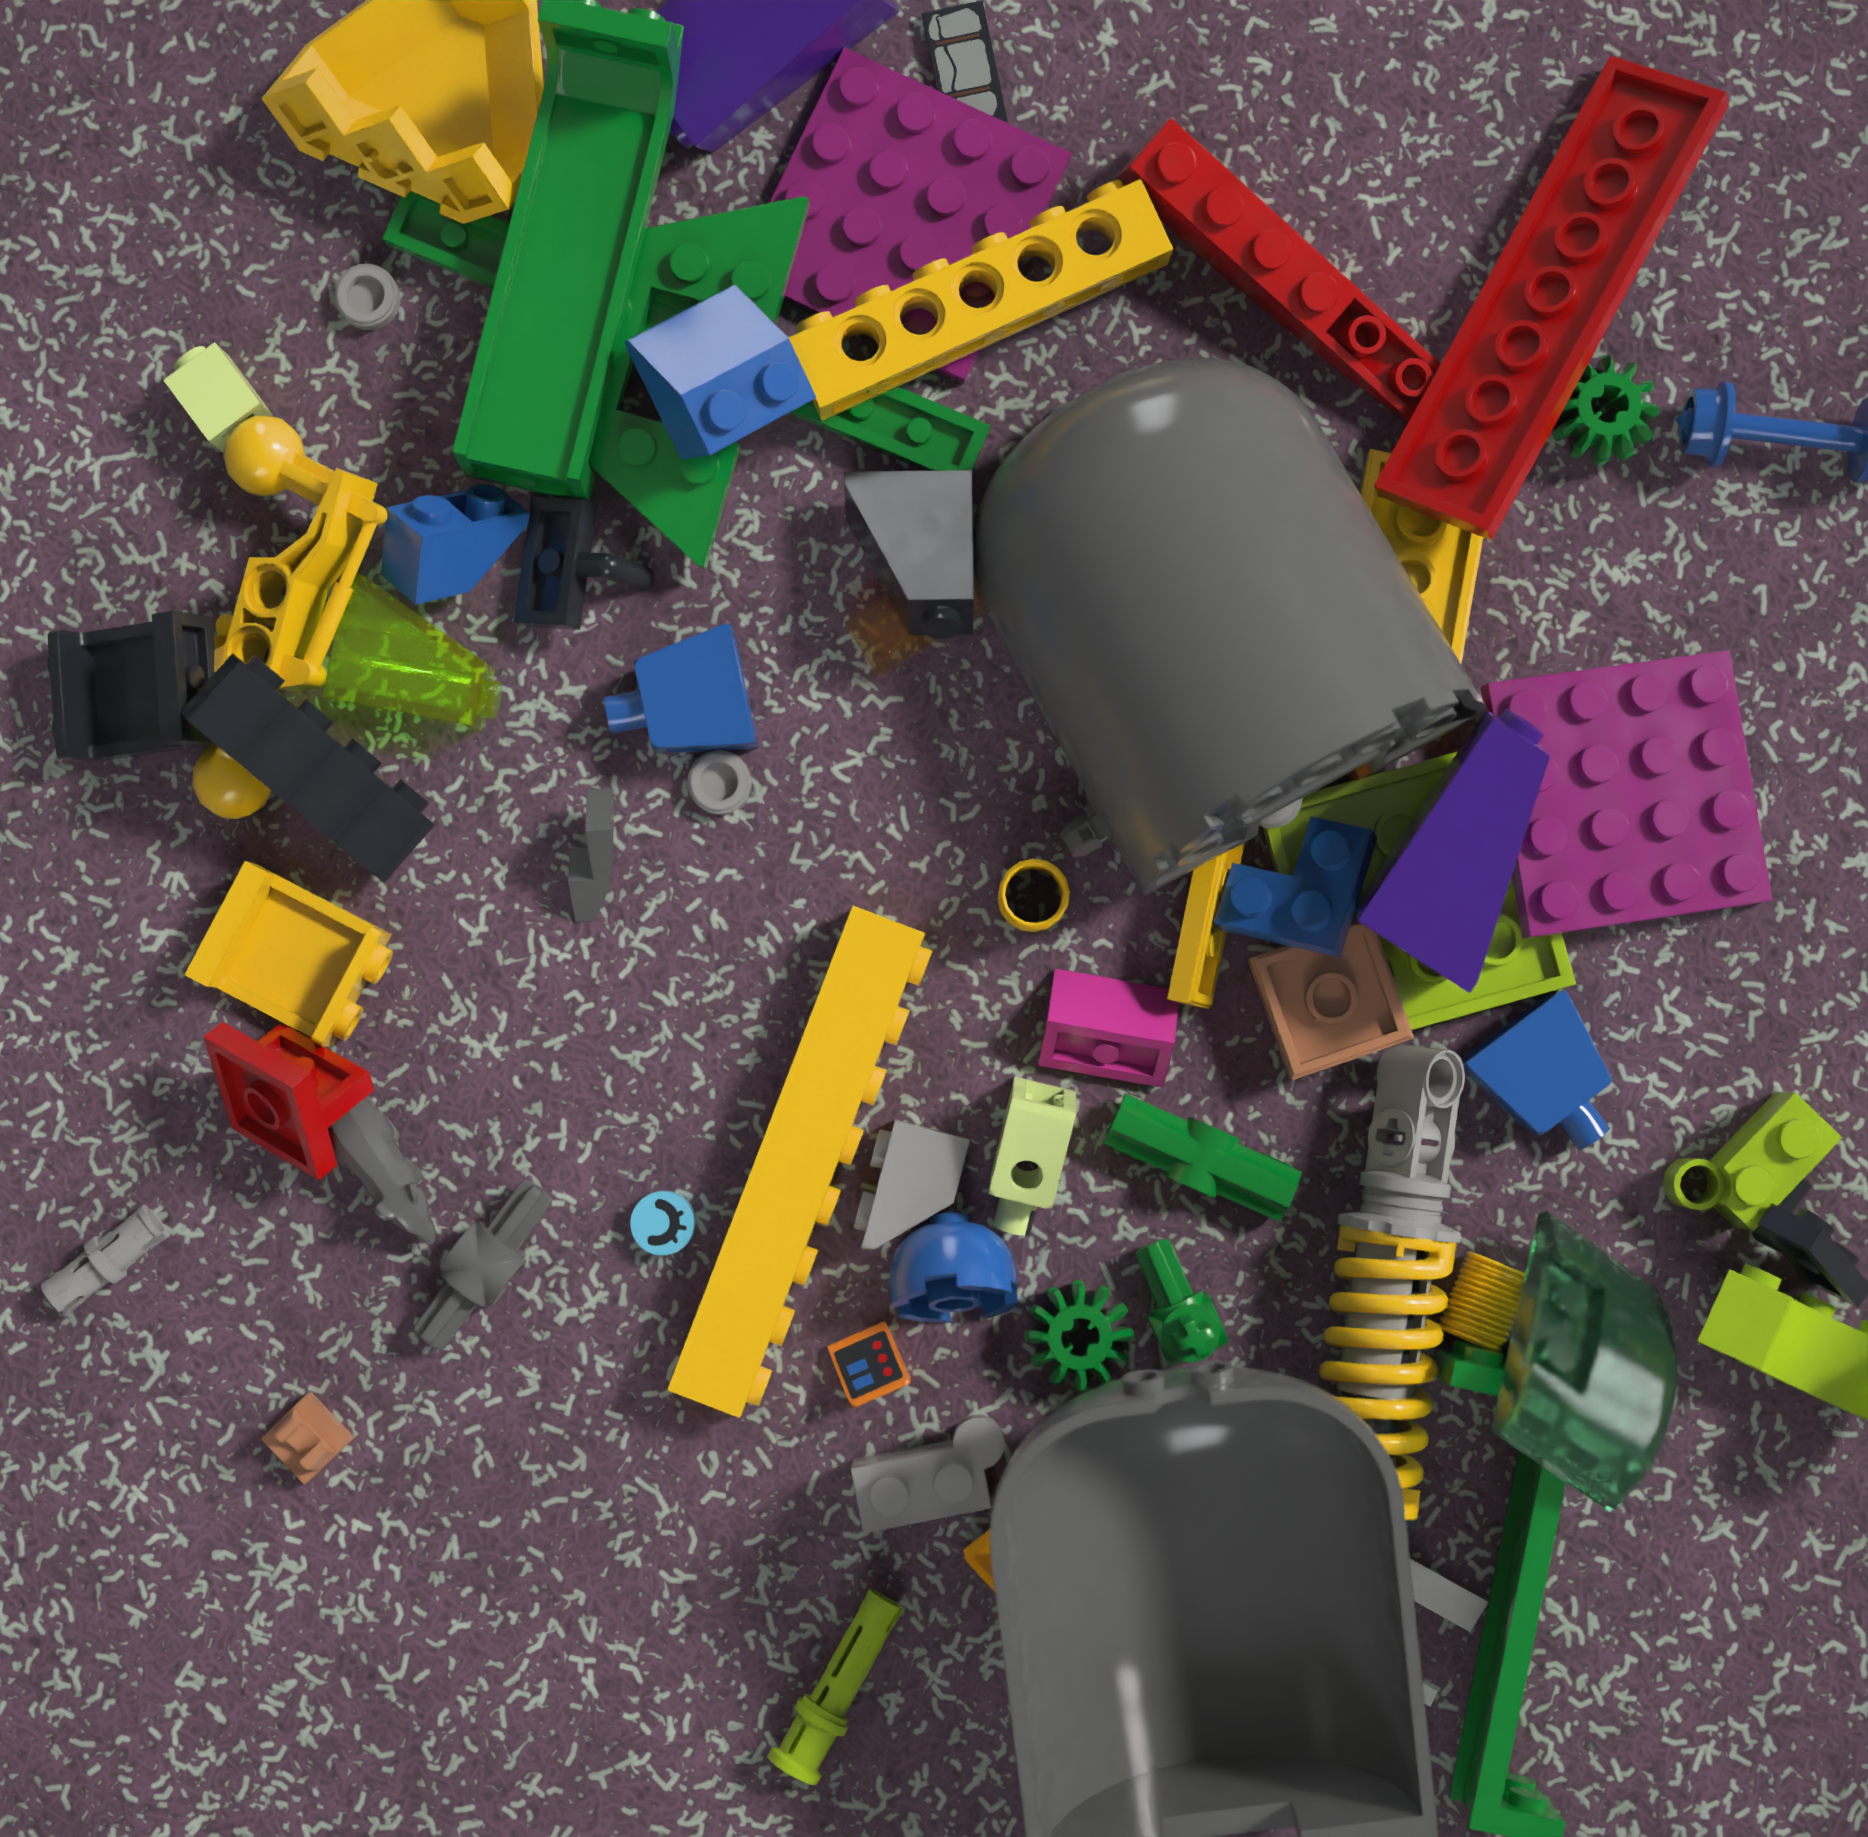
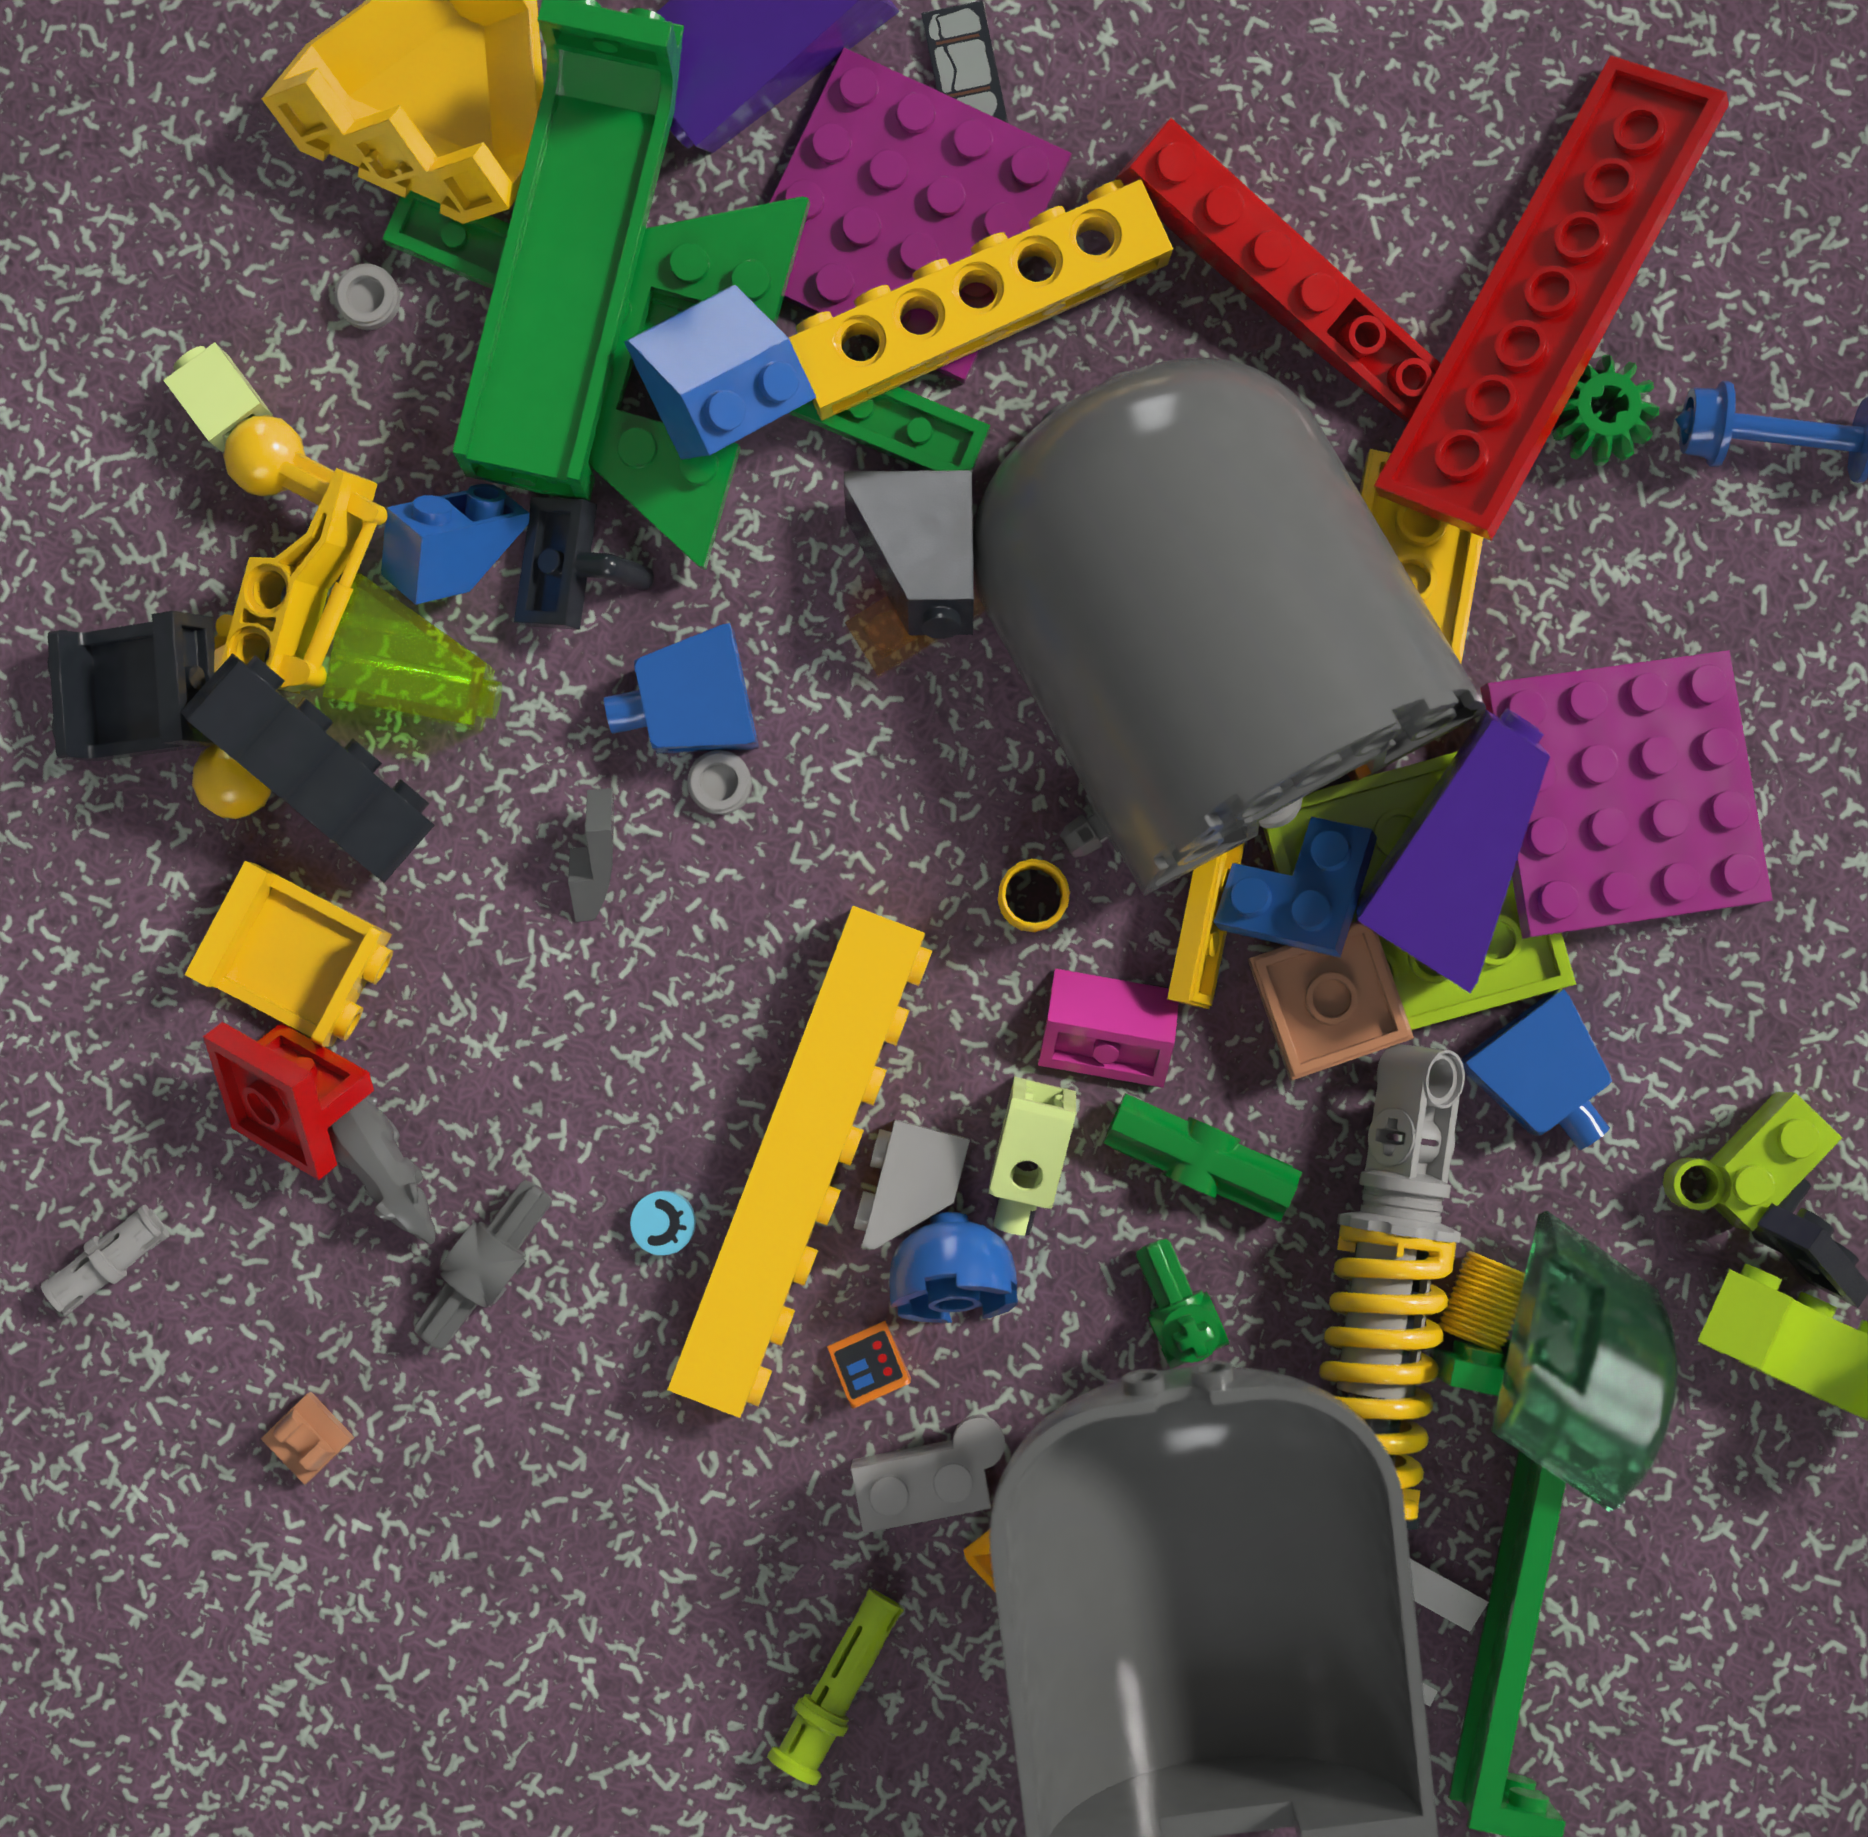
green gear [1024,1279,1134,1391] -> none

